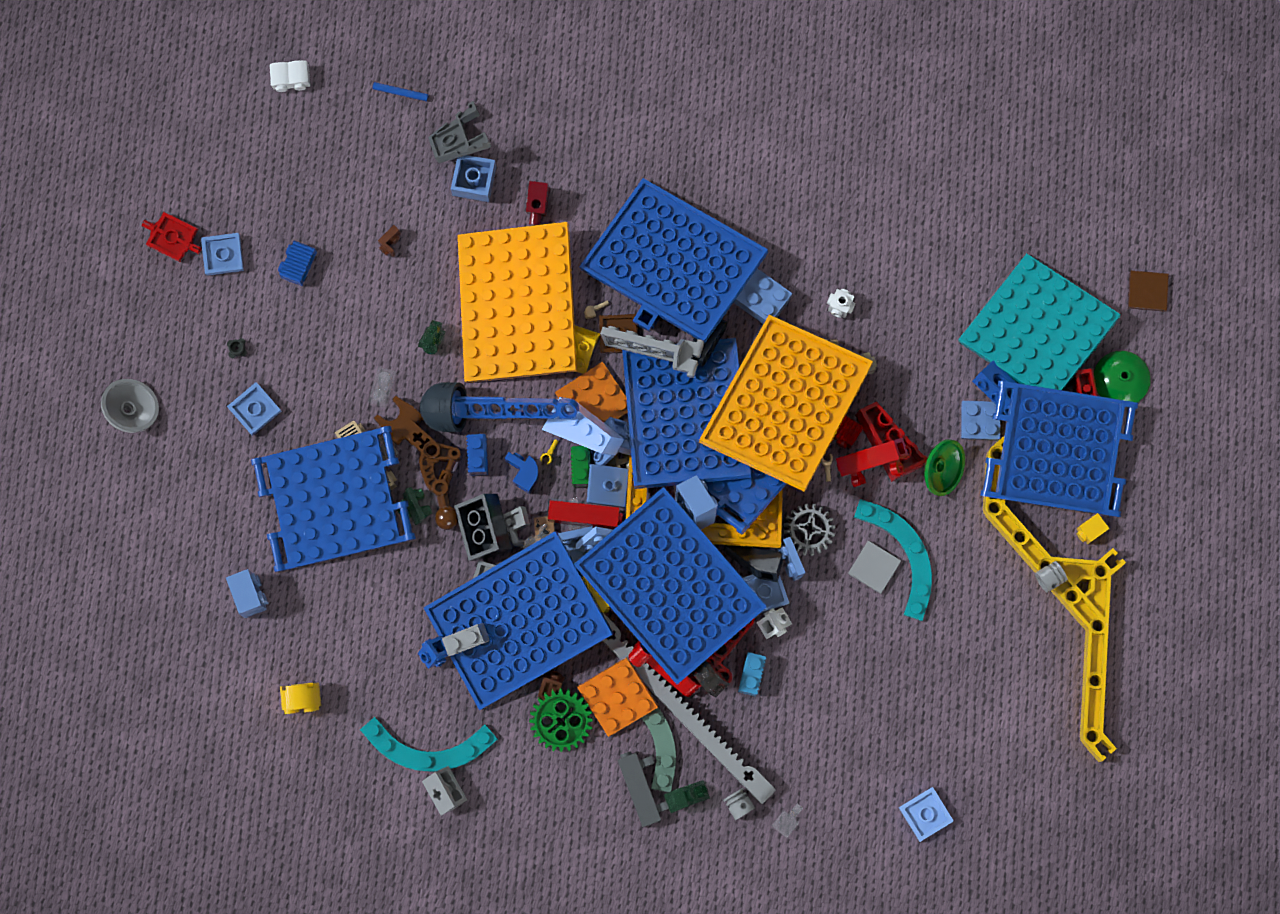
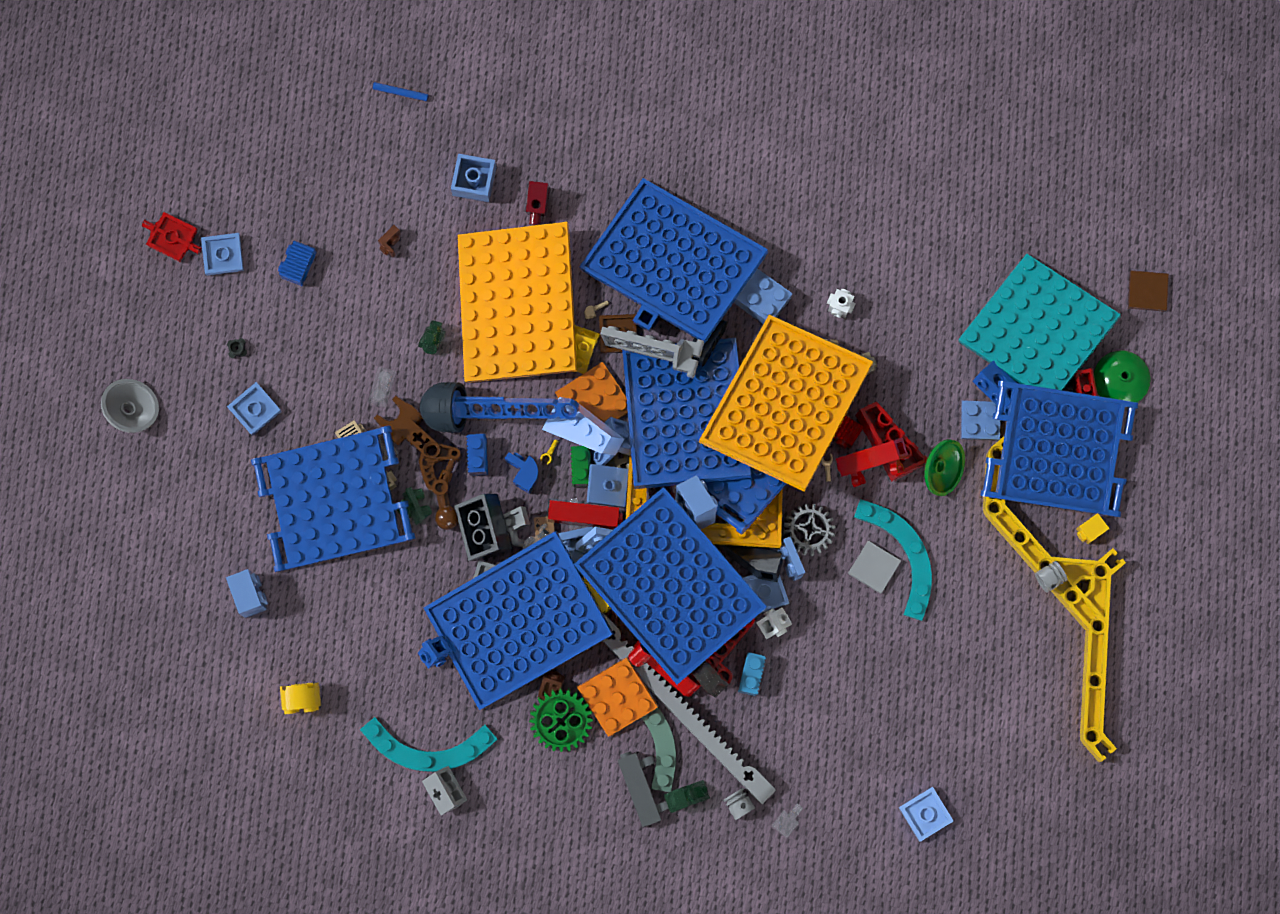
white brick [270,61,310,92] -> none
dark grey wing [428,101,492,163] -> none
light grey brick [442,623,490,656] -> none

